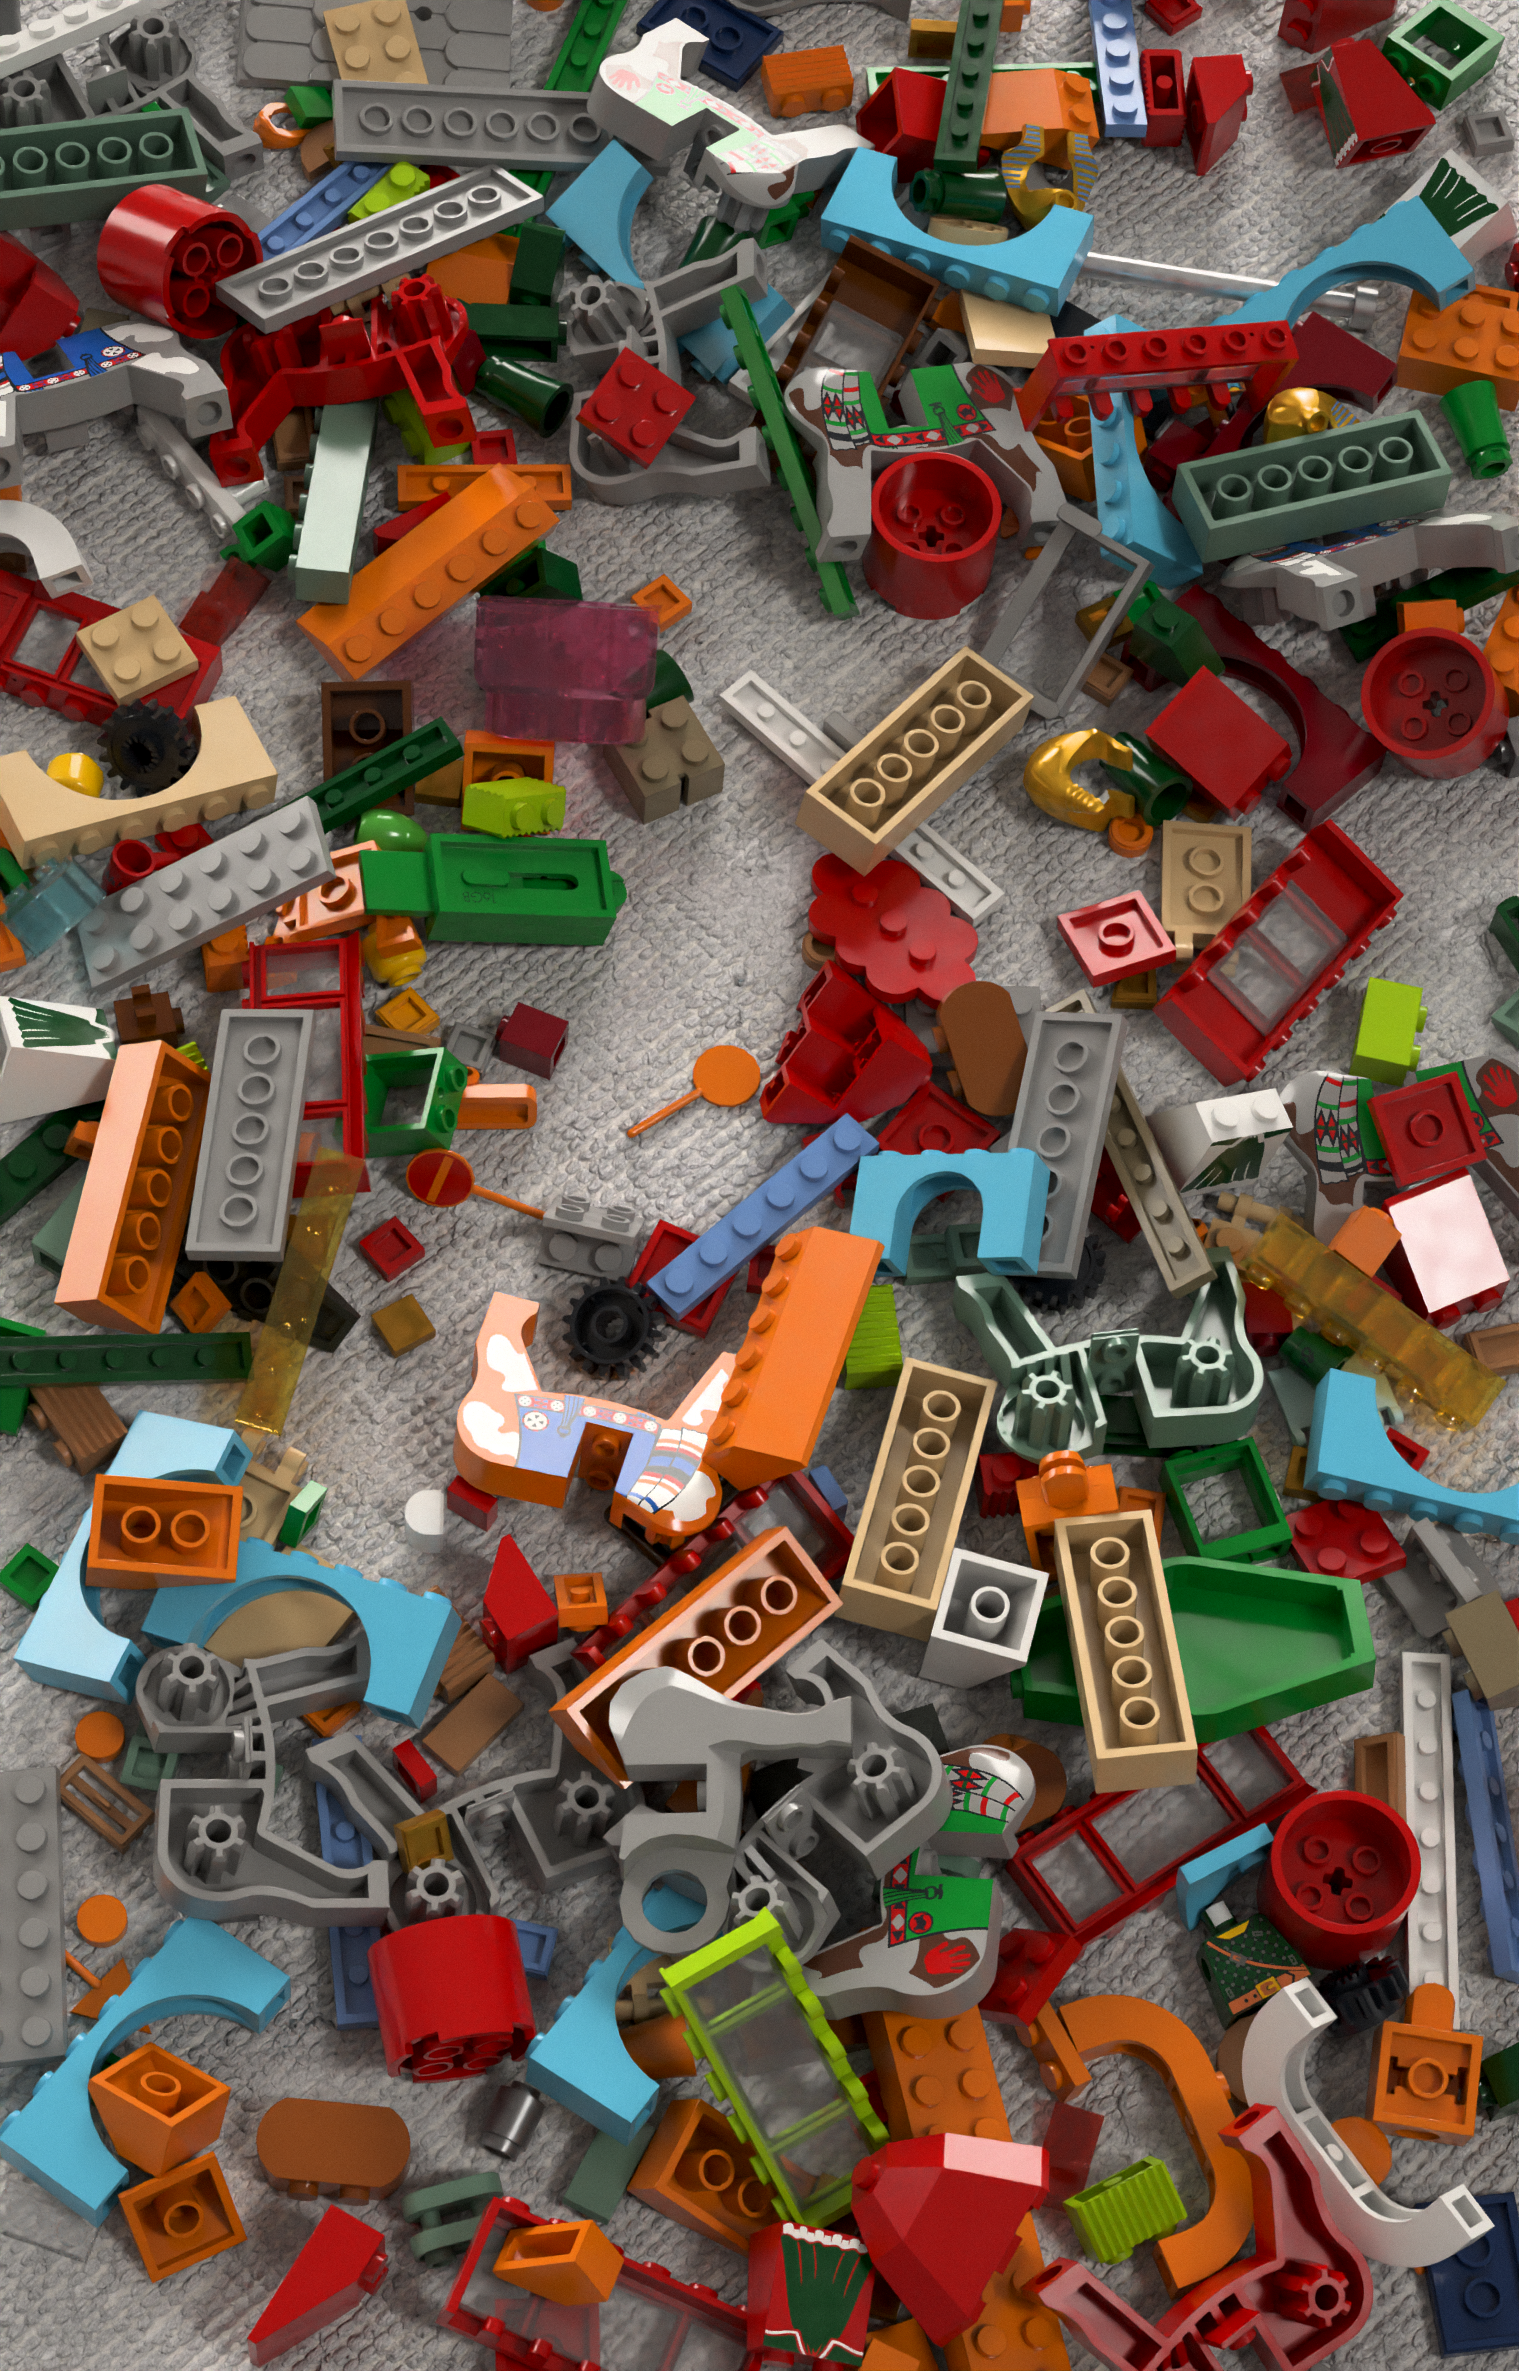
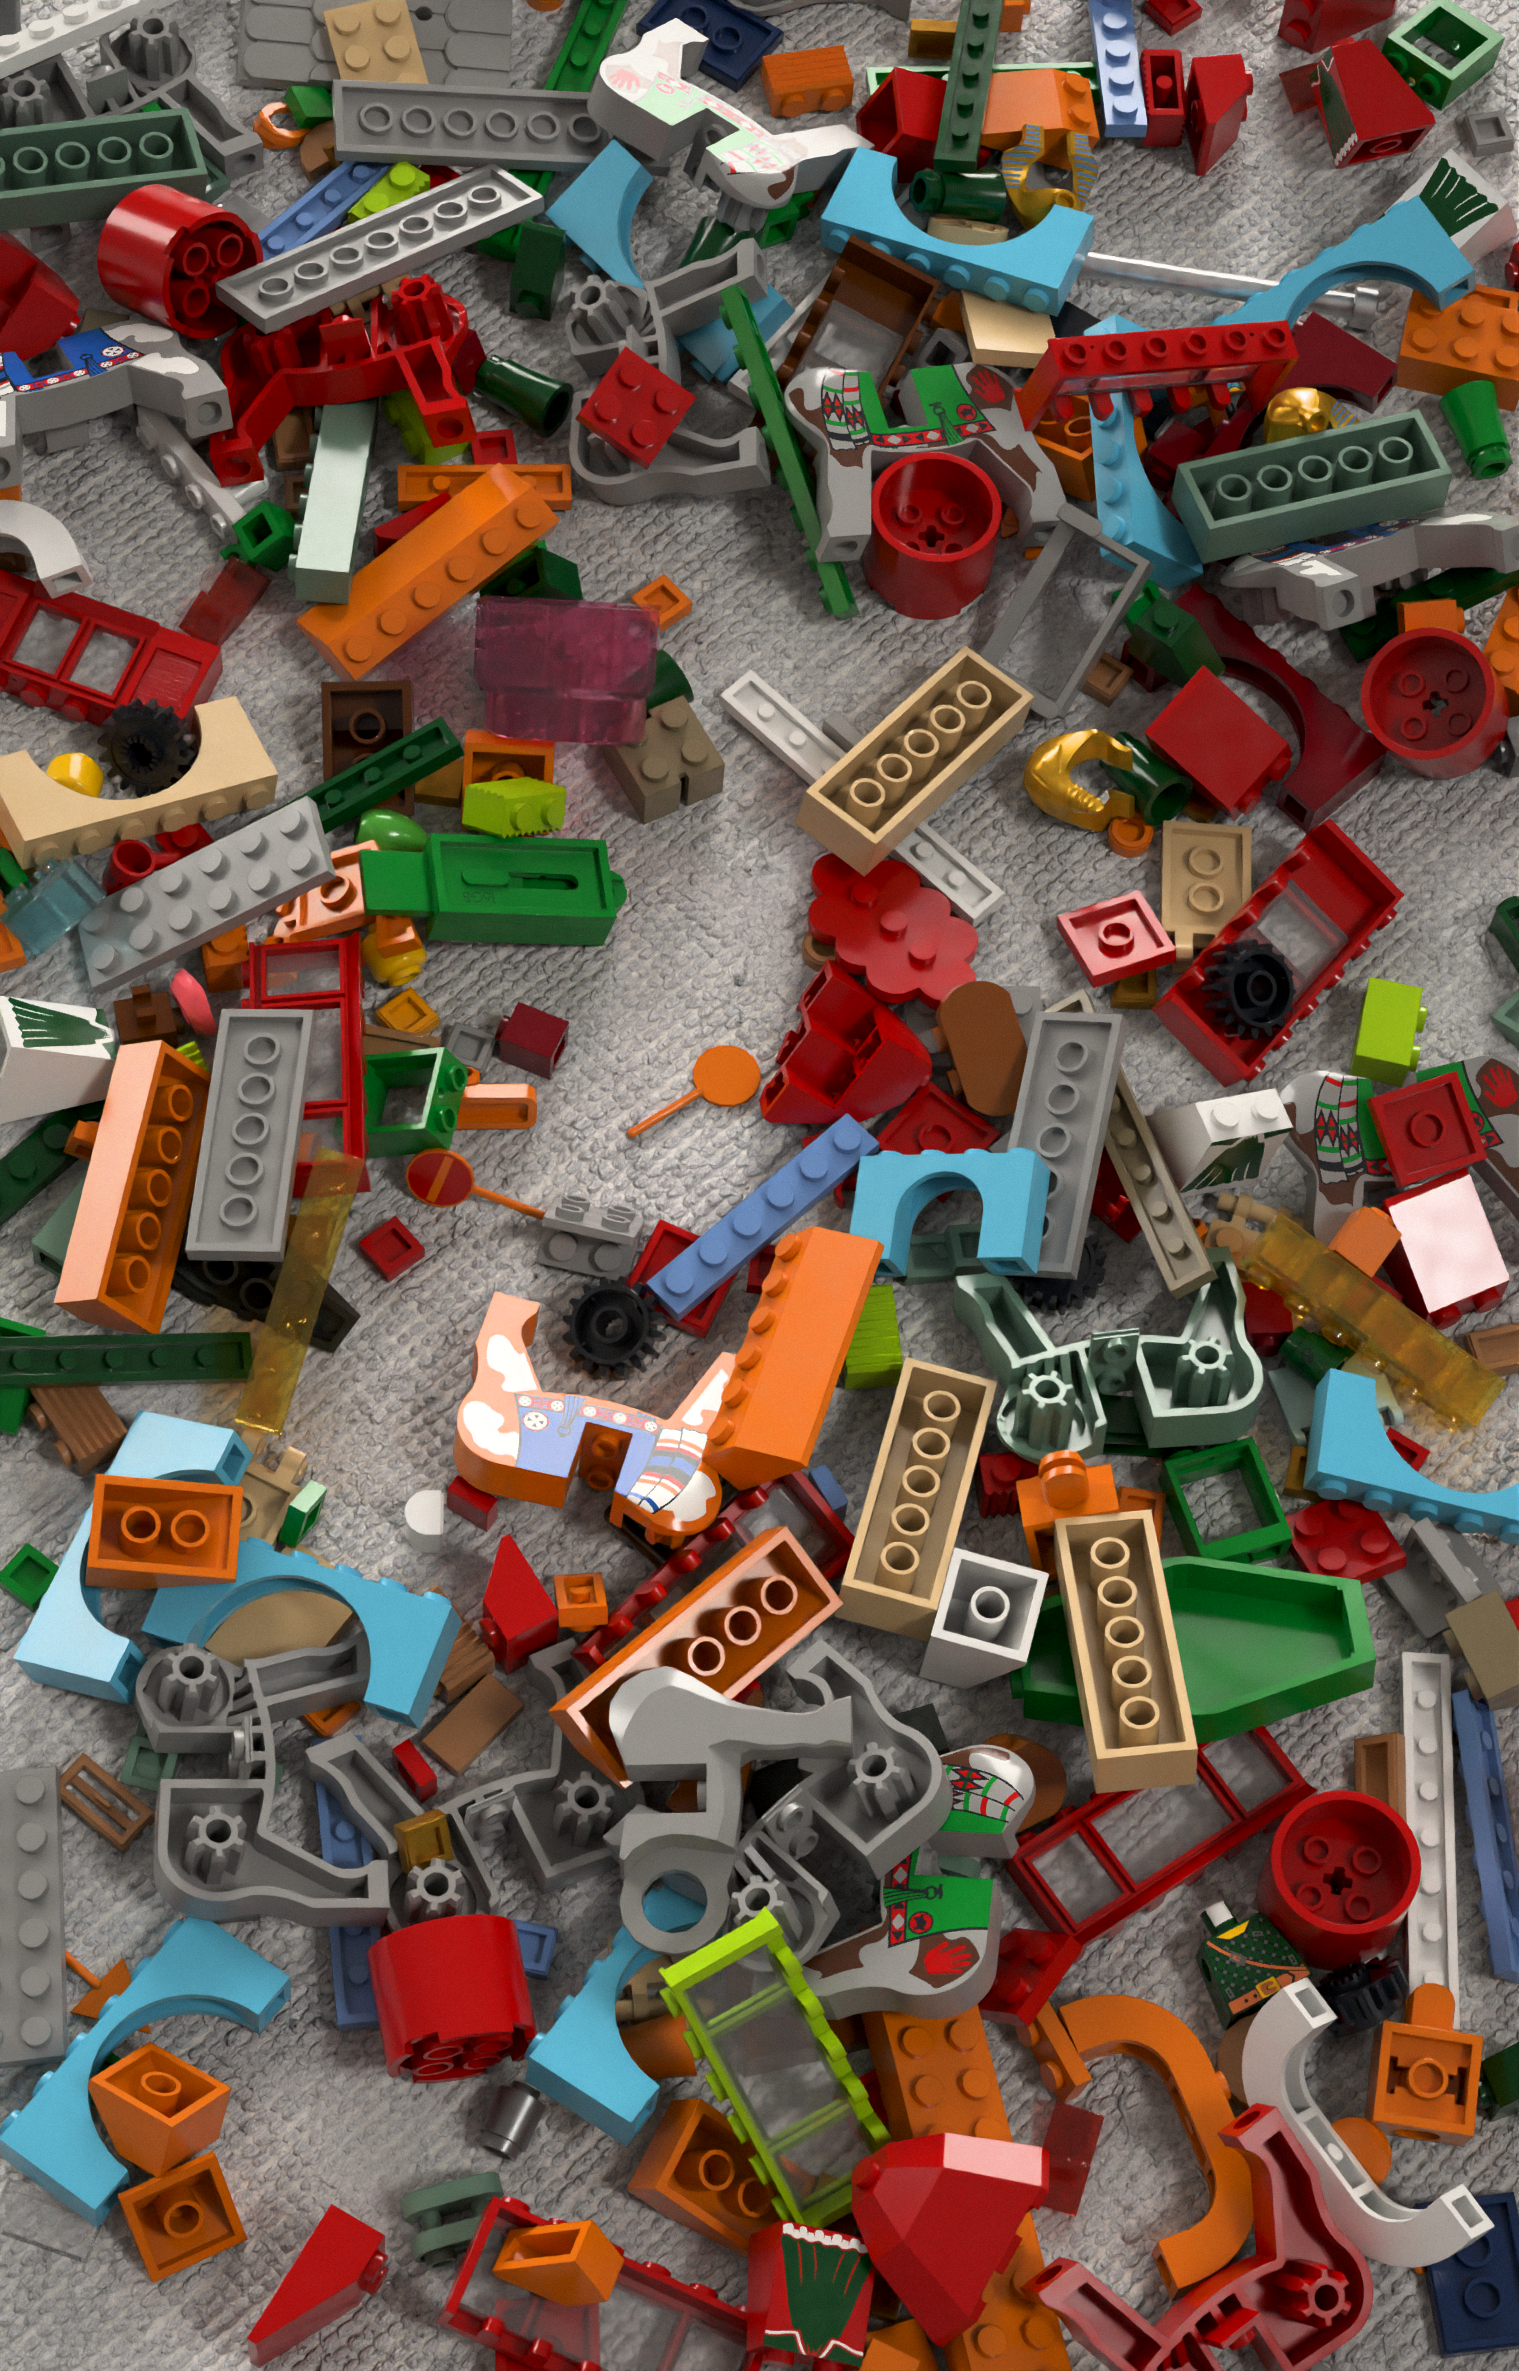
orange tile [75,1711,126,1764] -> none
tan plate [76,594,199,706] -> none
orange tile [77,1894,128,1948] -> none
orange tile [168,1271,232,1333] -> none
dark orange brick [256,2097,411,2206] -> none
pearl gold tile [371,1293,436,1358] -> none
orange slope [426,233,520,304] -> none
dark green window [457,298,567,363] -> none
sand green slope [562,2124,656,2226] -> none
lime brick [1062,2155,1188,2265] -> none
pearl gold tile [1075,595,1134,650] -> none
medium azure plate [1176,1823,1274,1932] -> none
none -> coral piece [169,968,218,1036]
none -> black gear [1201,939,1296,1040]

